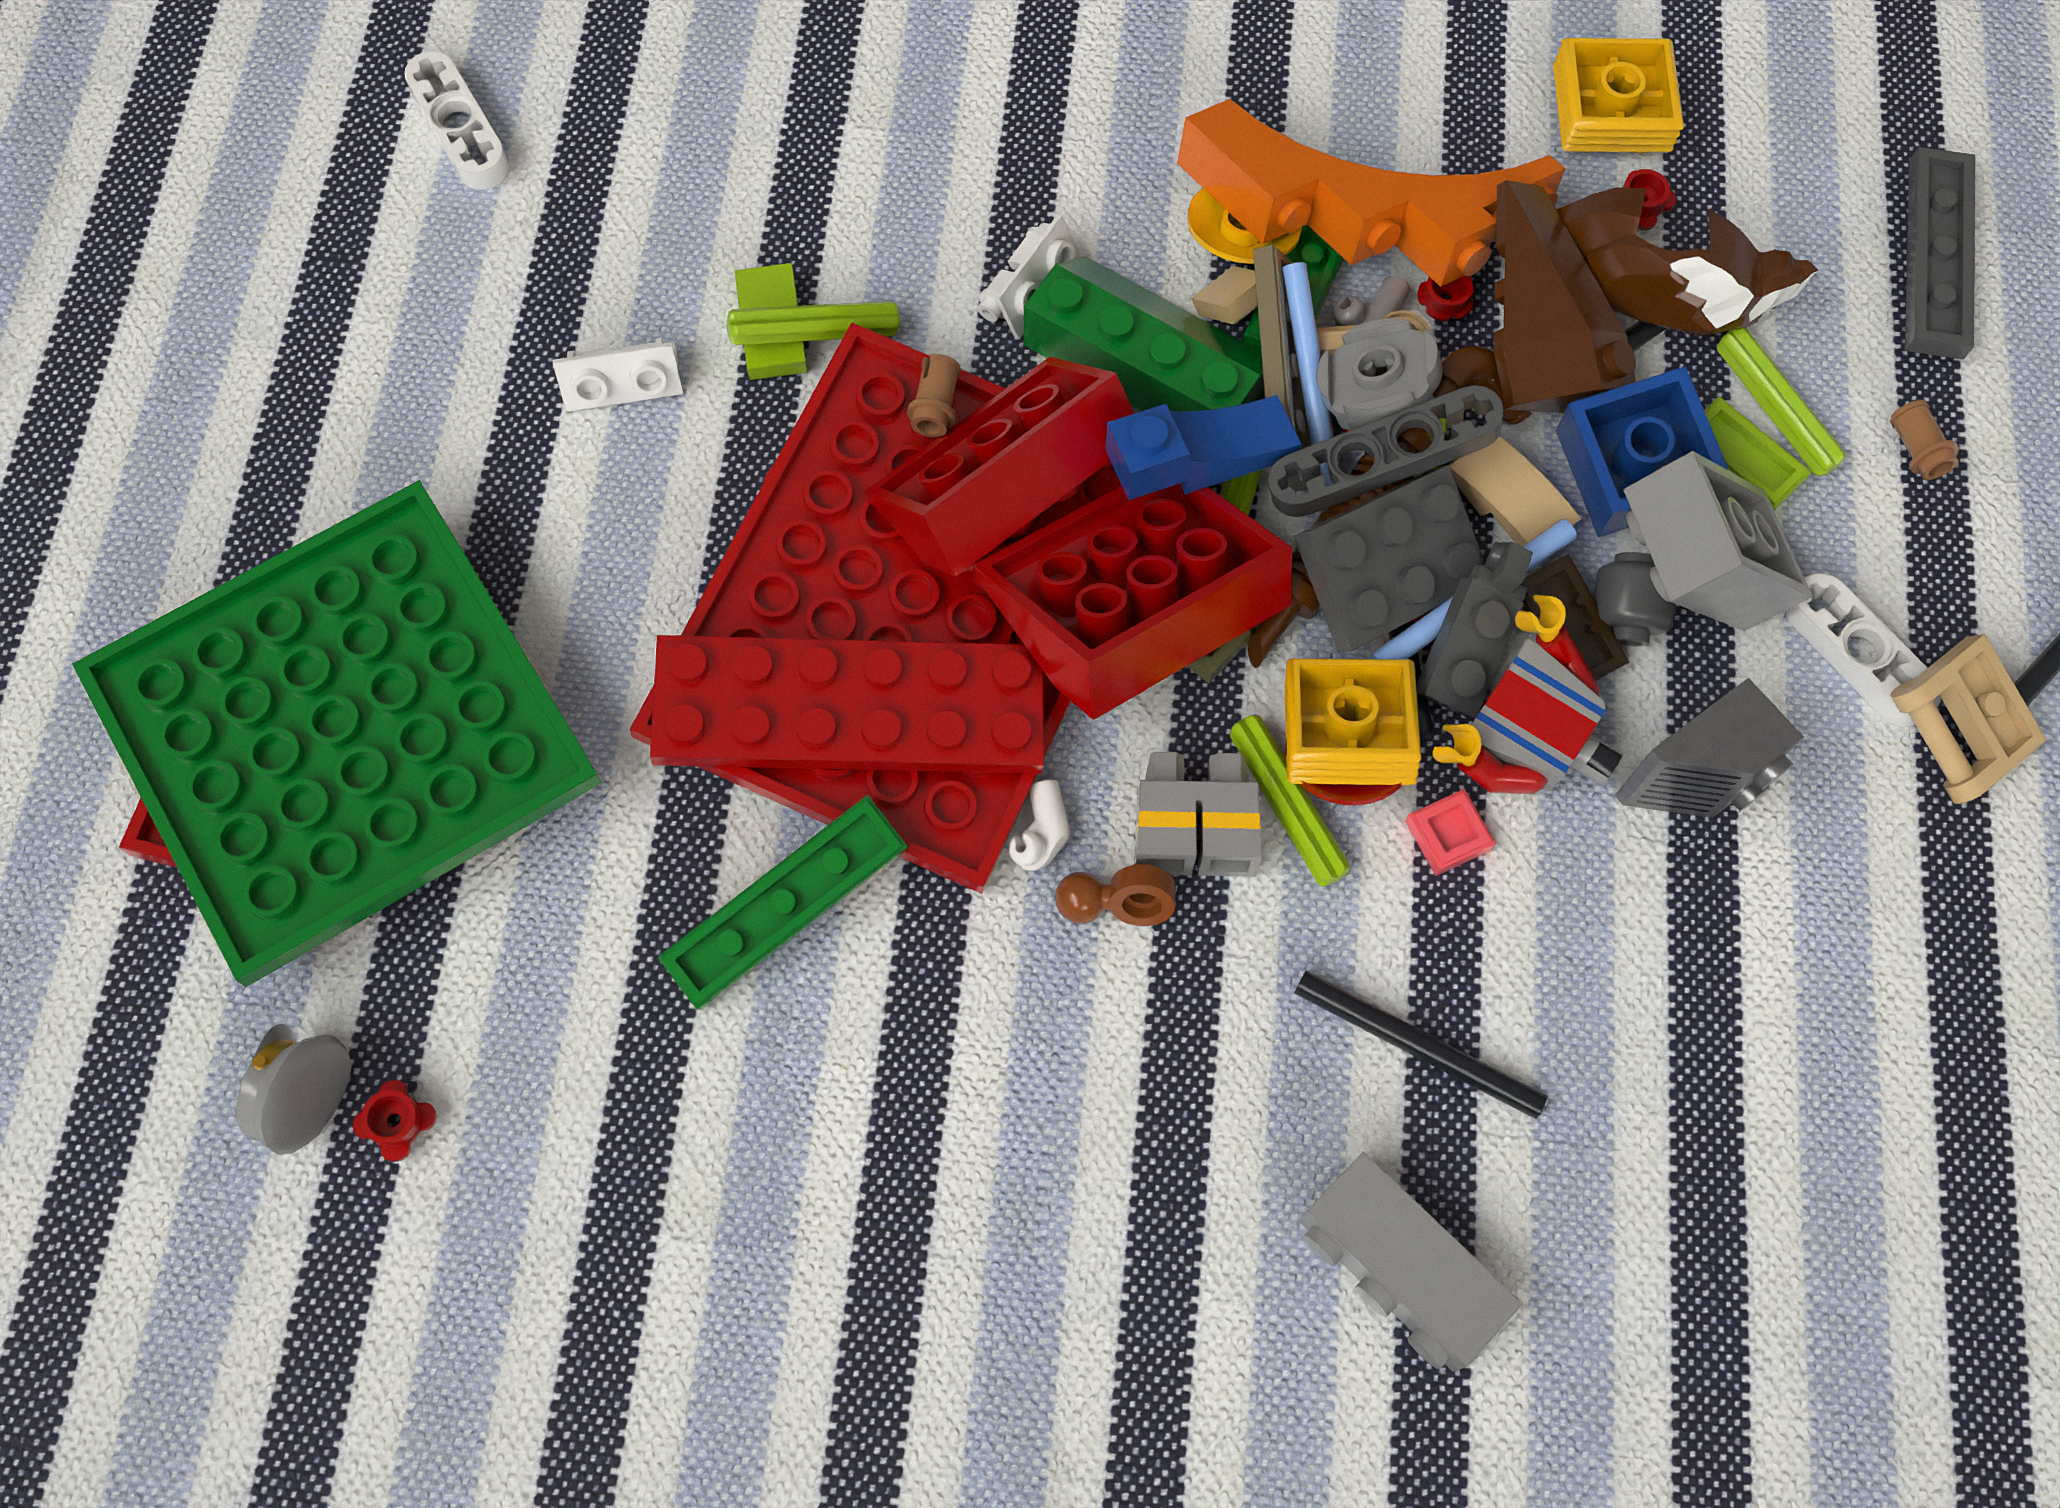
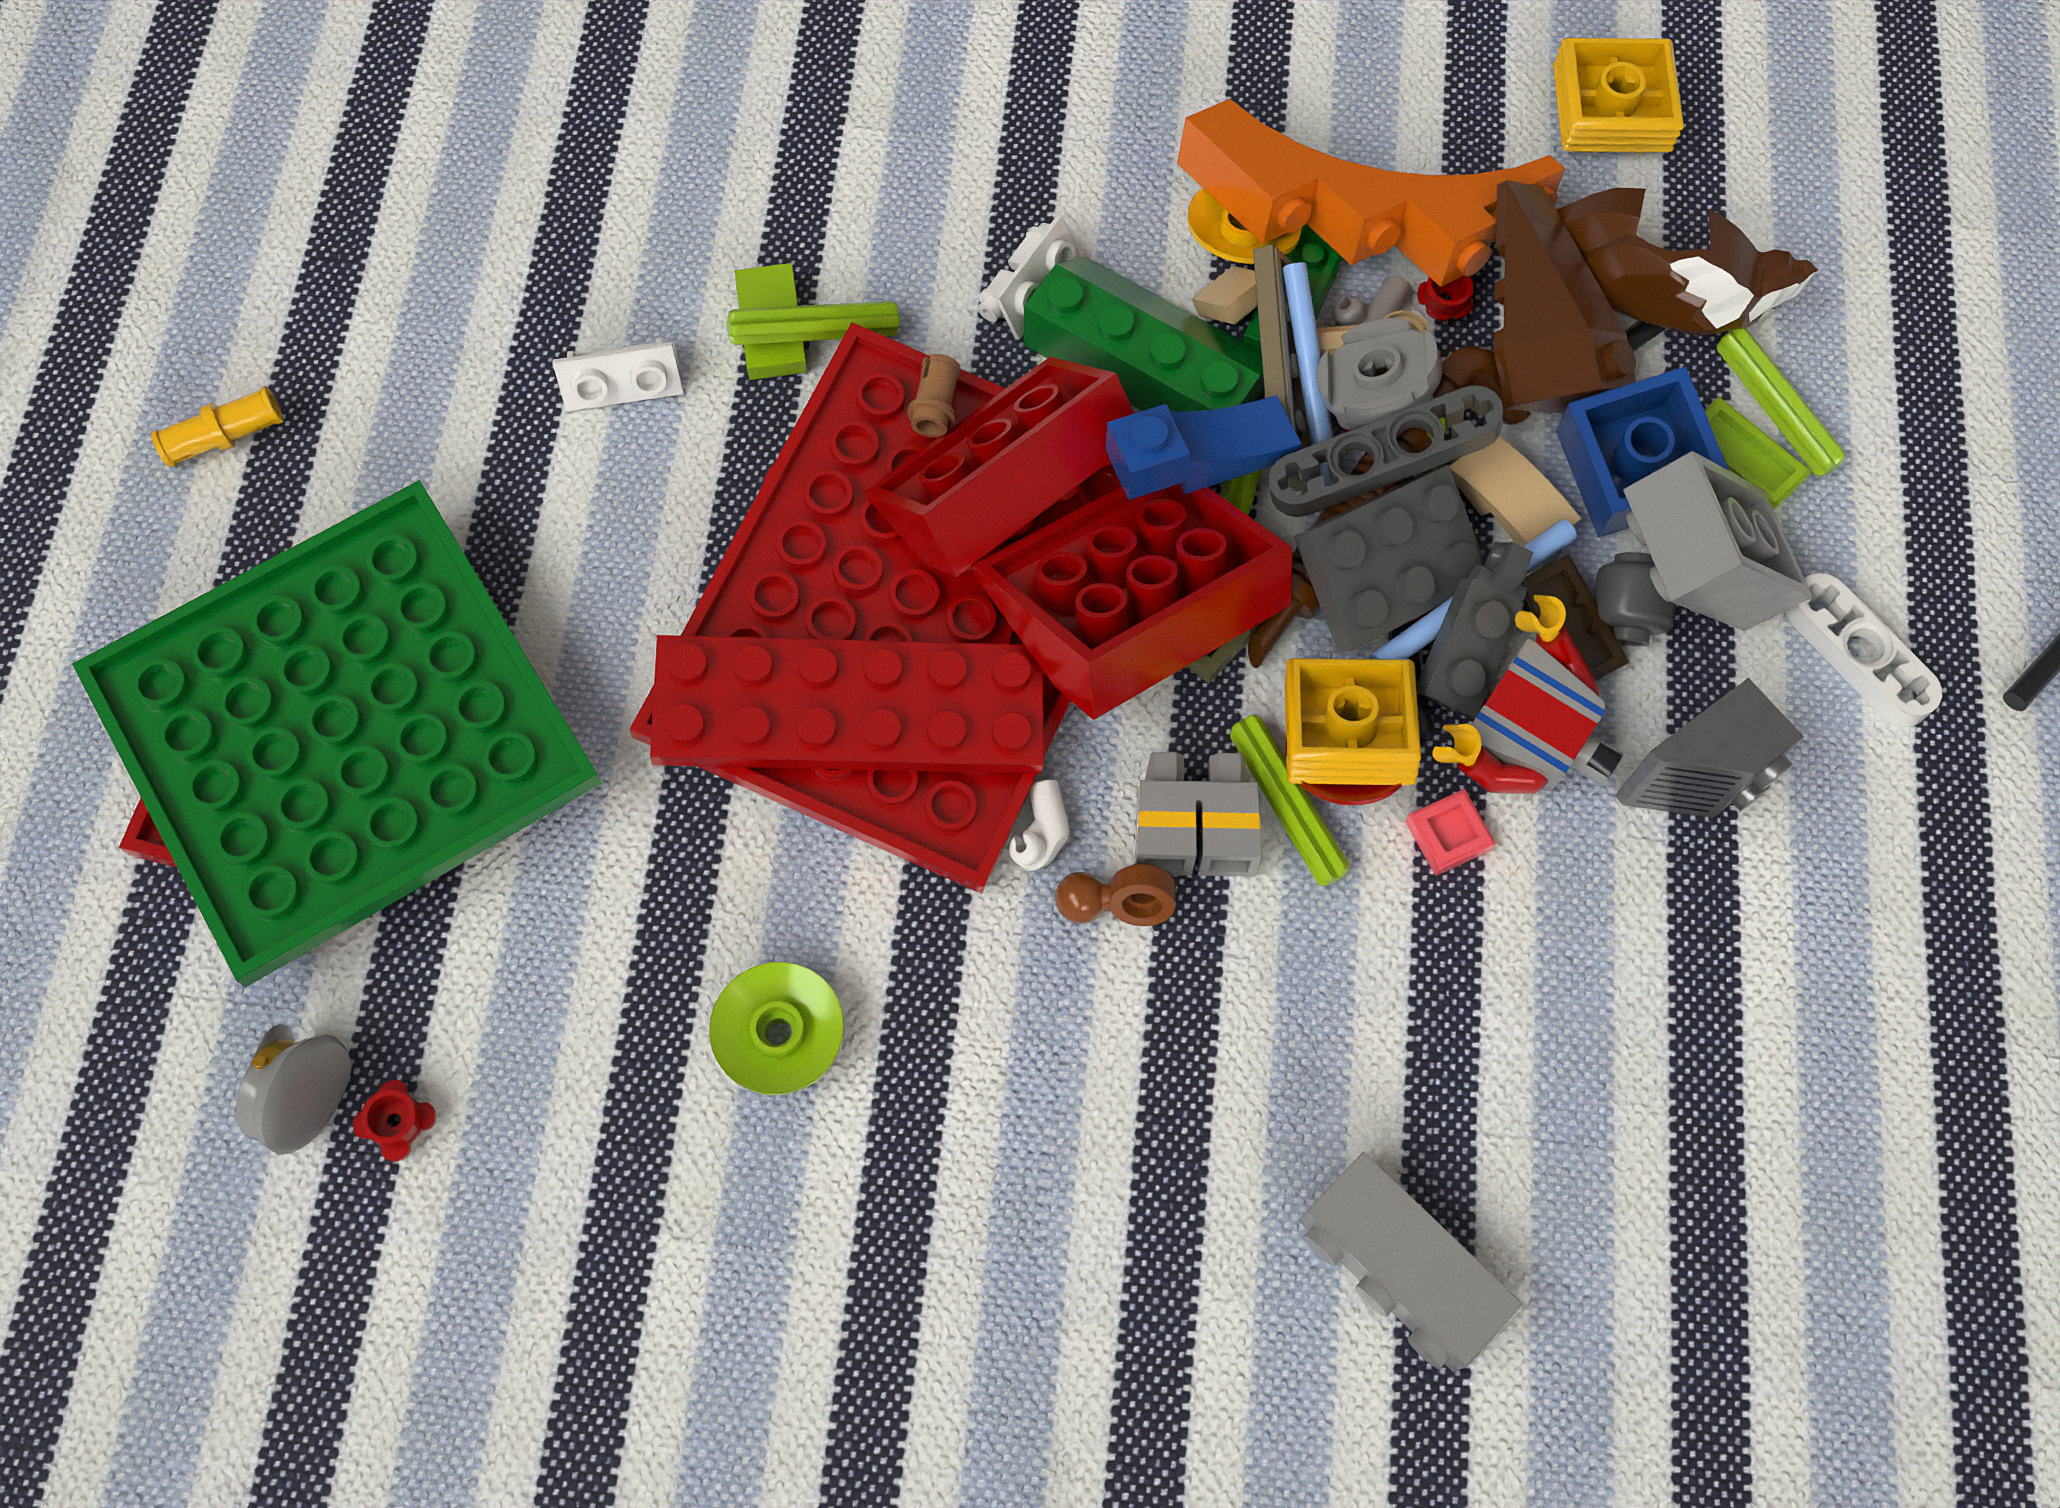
white beam [405,51,509,190] -> none
green tile [657,795,909,1010] -> none
black bar [1294,970,1548,1119] -> none
red plate [1622,169,1676,230] -> none
medium nougat pin [1890,400,1959,480] -> none
tan plate [1890,634,2046,804] -> none
dark grey plate [1905,147,1975,360] -> none
none -> yellow pin [151,386,284,468]
none -> lime dish [709,962,844,1095]

